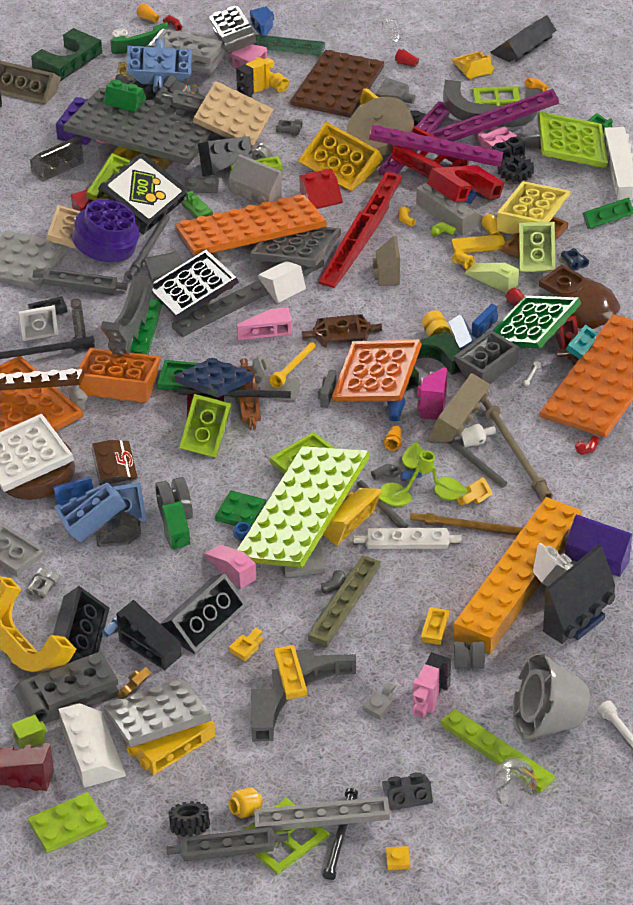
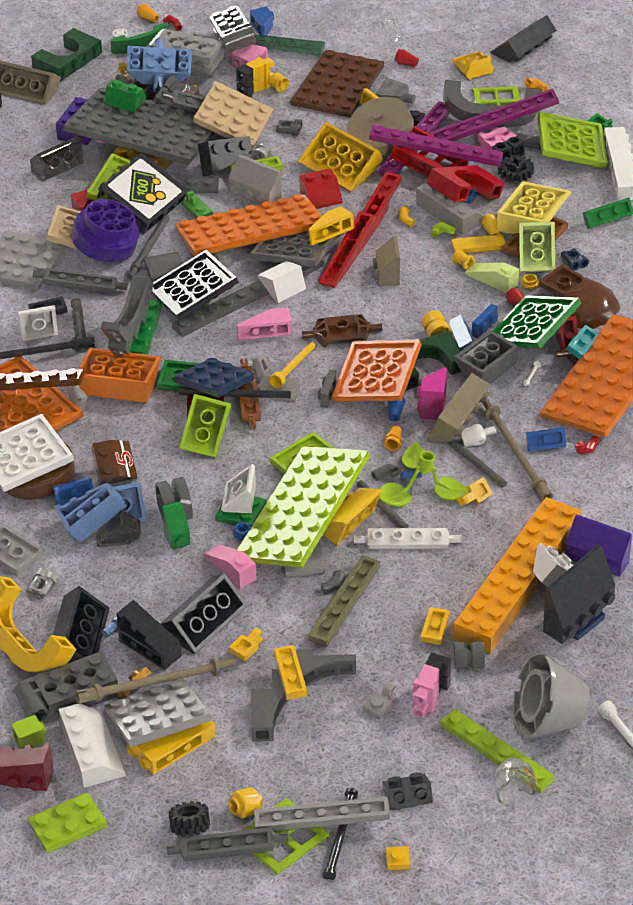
pearl gold bar [410,512,523,535] -> none
none -> dark tan bar [75,658,236,704]
none -> white slope [221,464,256,513]
none -> yellow slope [308,206,354,246]
none -> yellow plate [521,274,539,289]
none -> blue plate [525,427,567,451]

